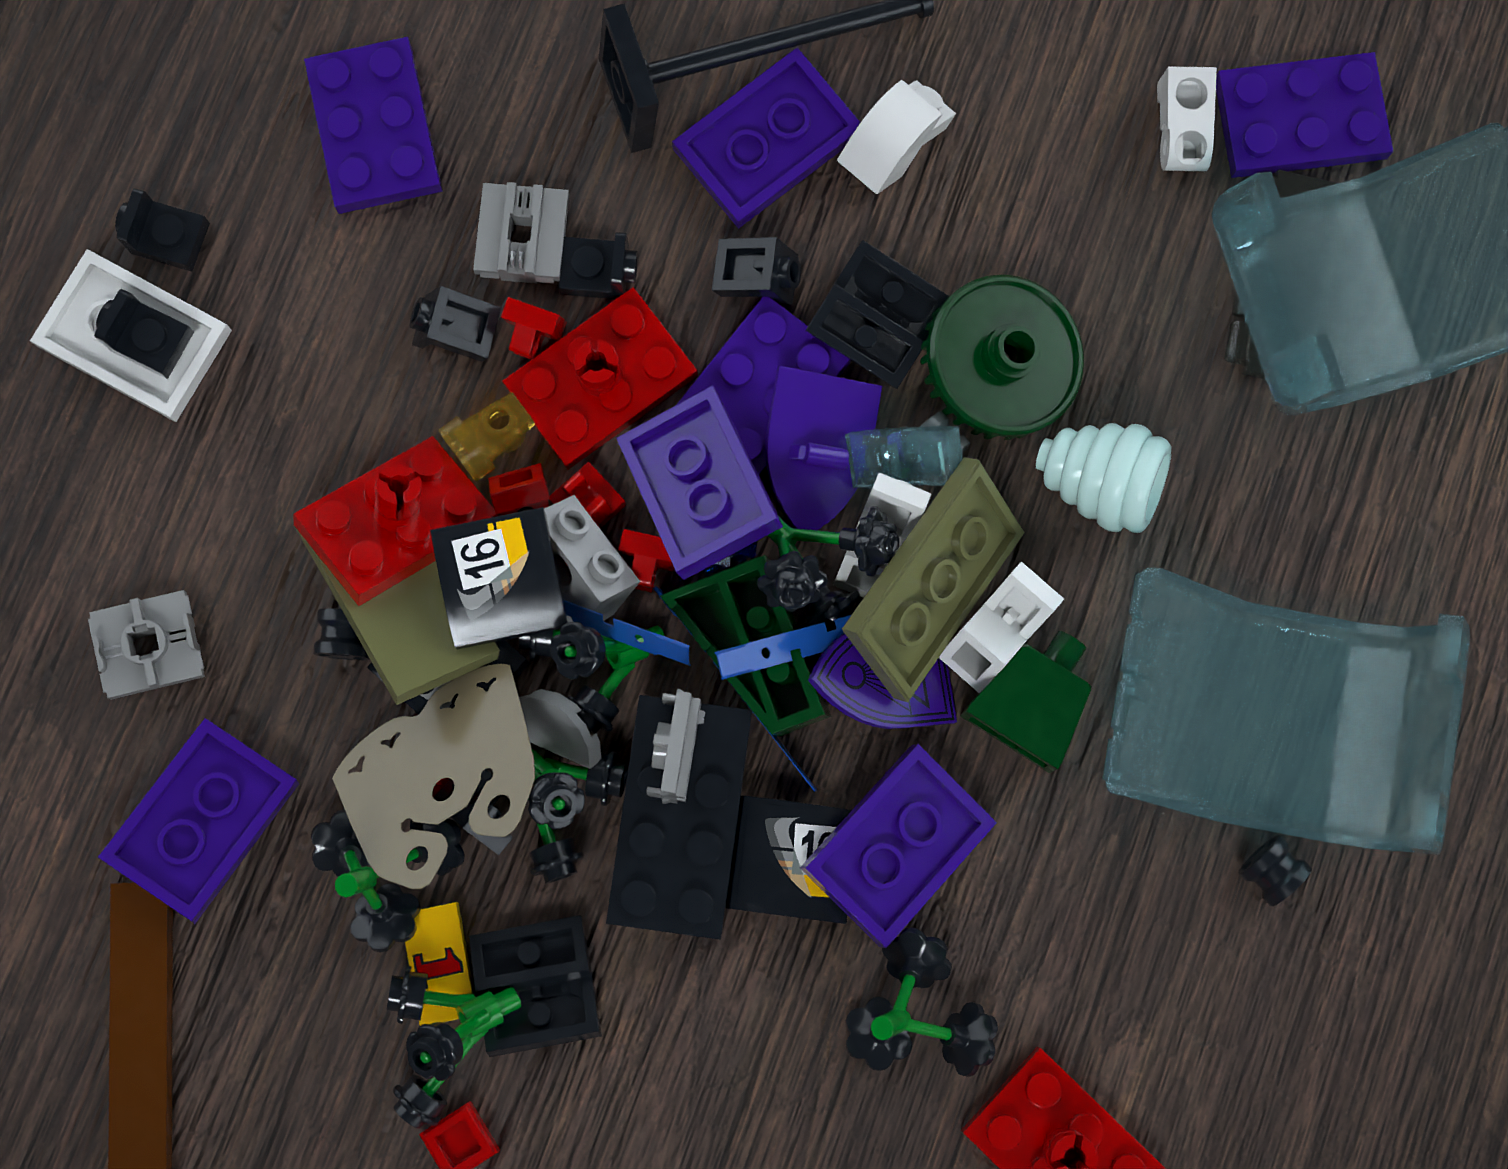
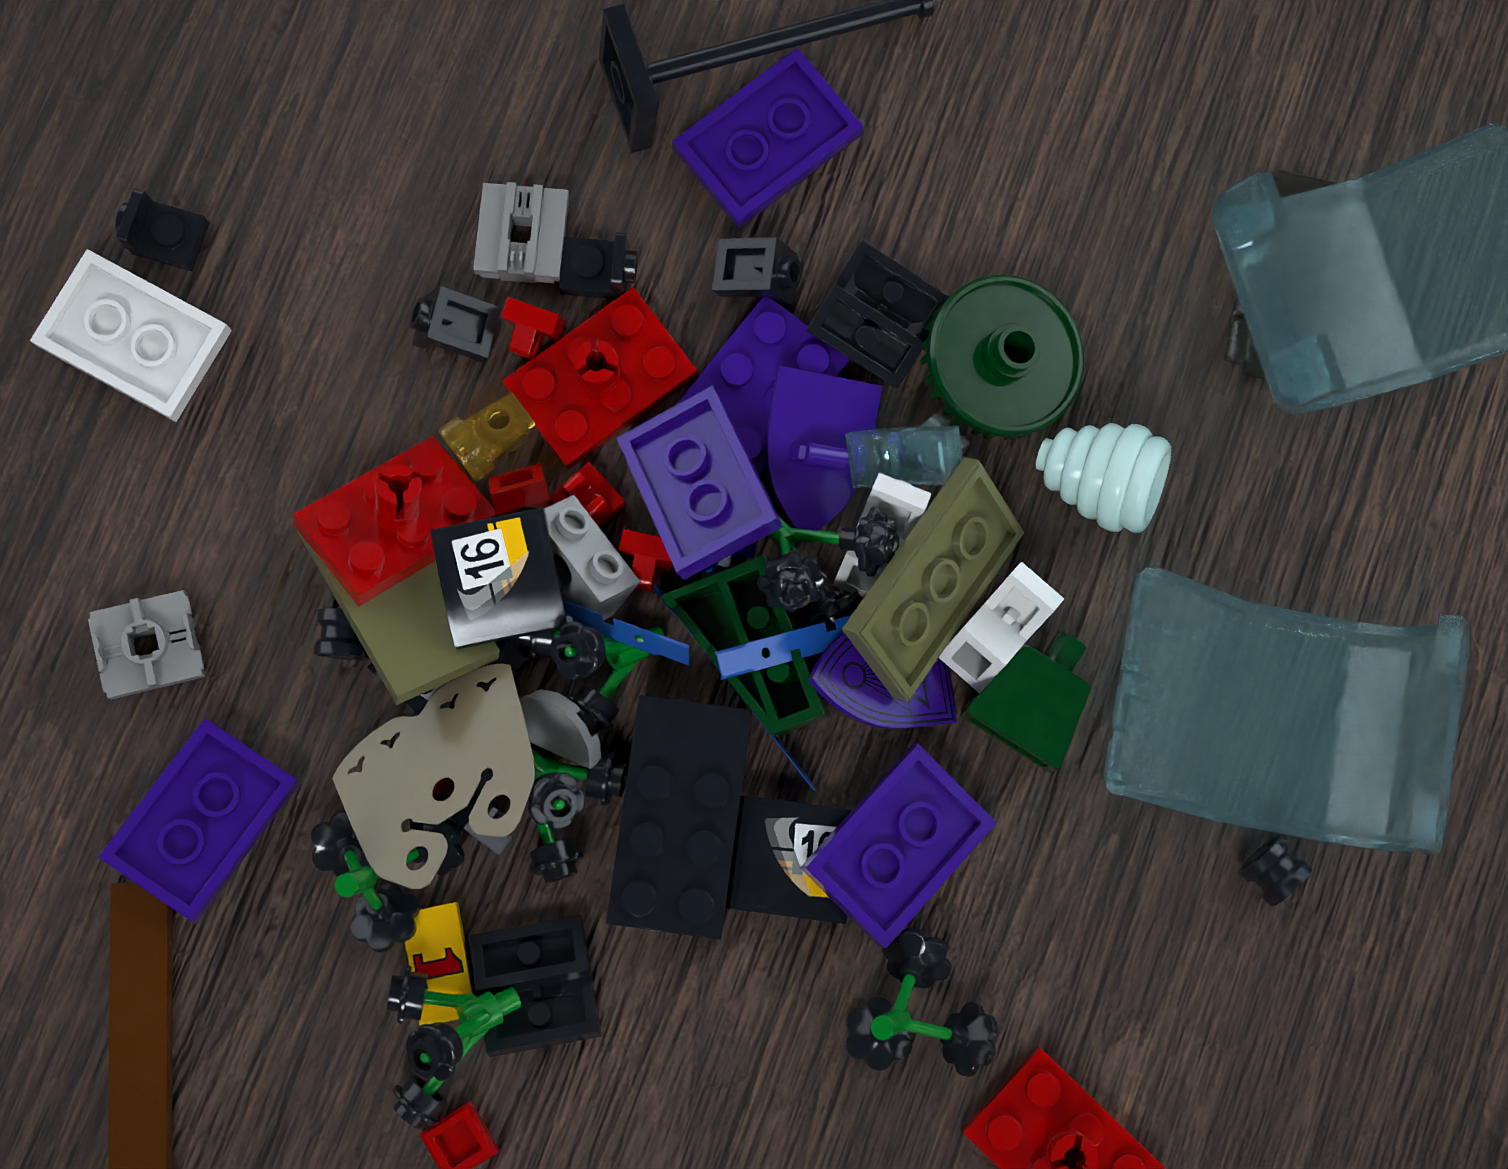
black bracket [94,289,194,379] -> none
dark purple plate [304,36,443,214] -> none
light grey piece [647,689,705,804] -> none
white brick [837,80,956,194] -> none
white leg [1157,66,1217,171] -> none
dark purple plate [1216,52,1393,178] -> none

